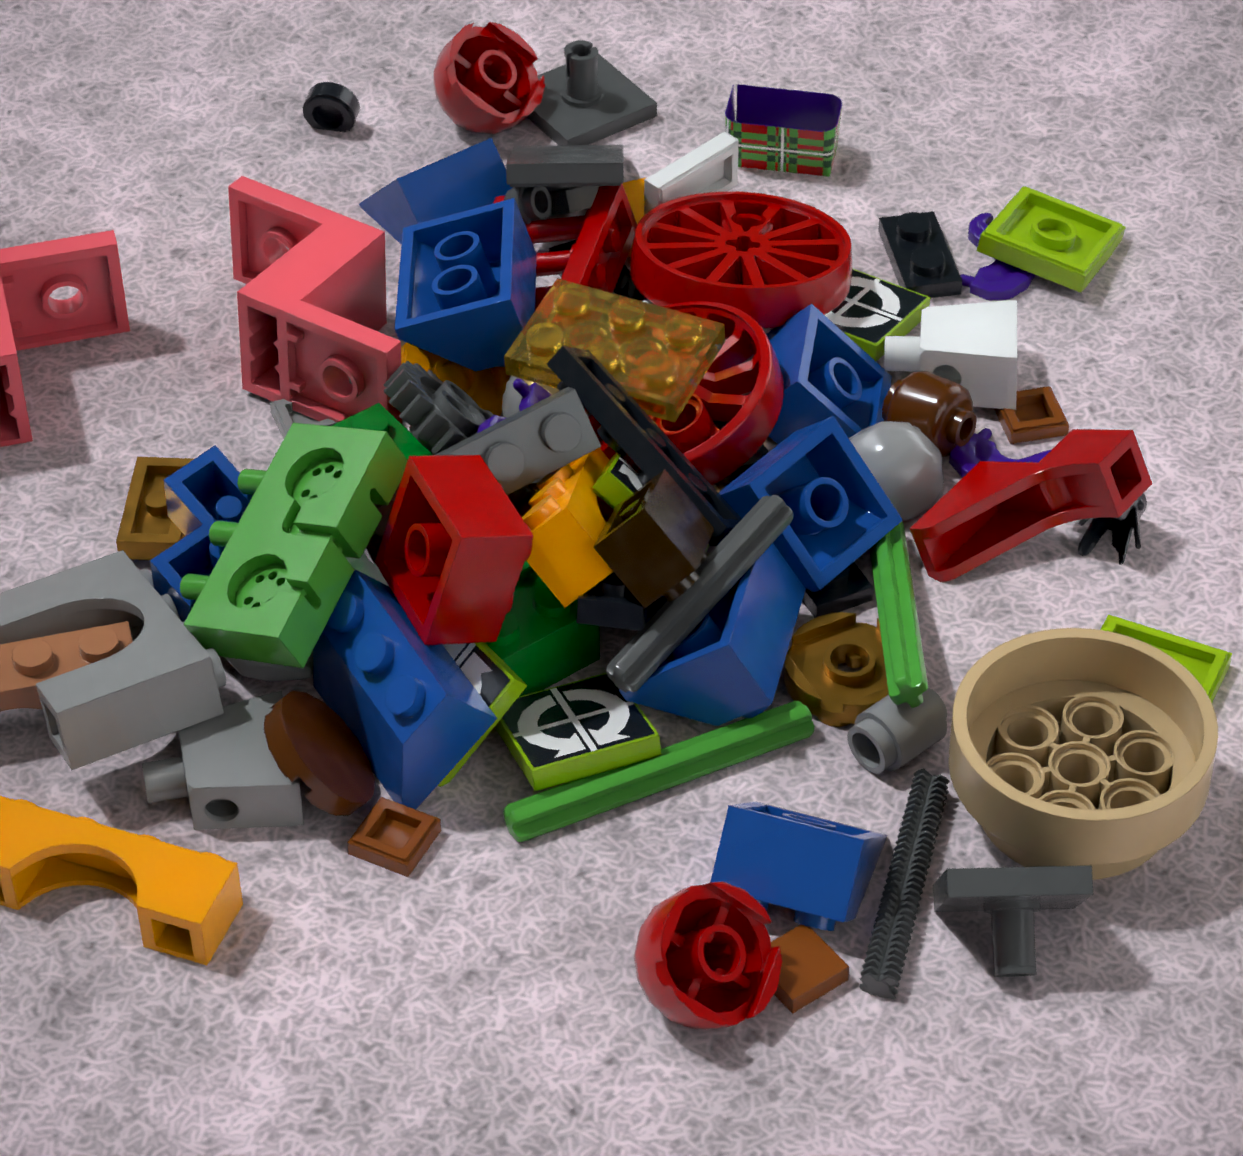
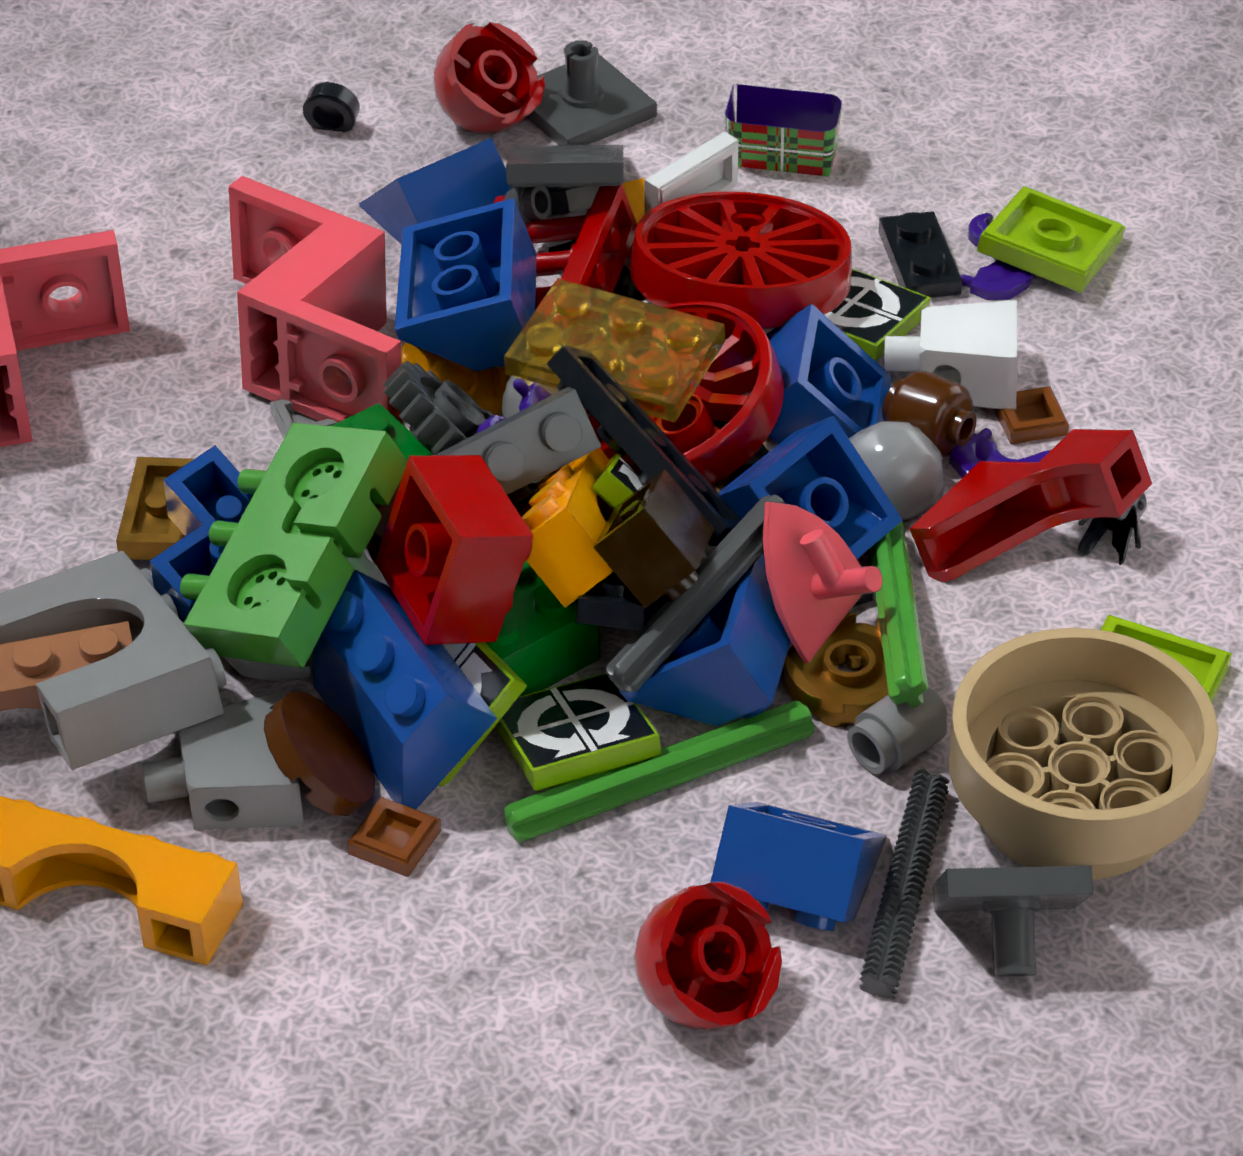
dark orange tile [771,924,849,1014] -> none
none -> coral shield [763,502,882,663]

